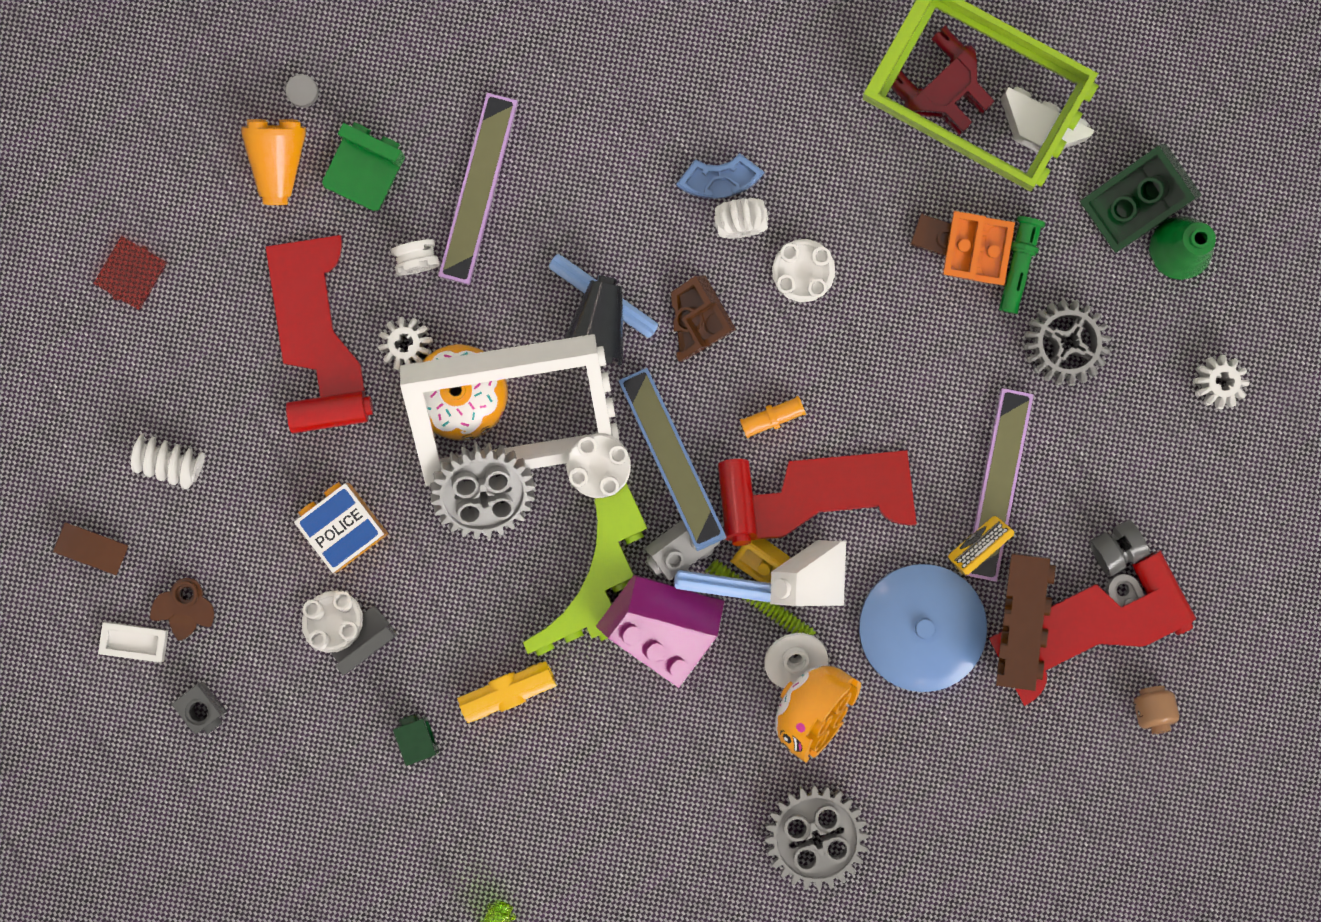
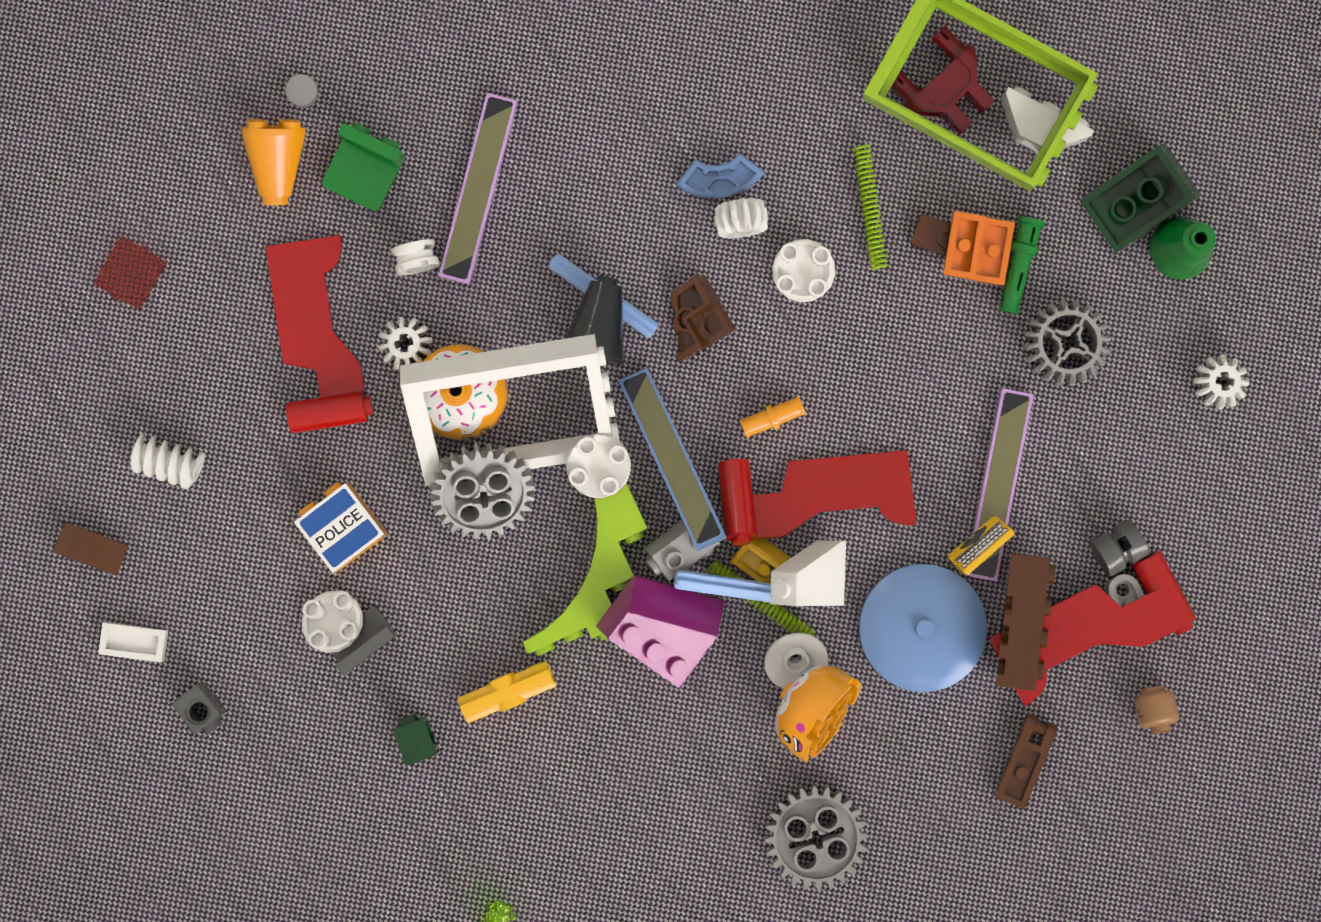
reddish brown plate [150,578,215,641] -> none
none -> lime piece [853,144,888,271]
none -> reddish brown plate [993,713,1058,810]

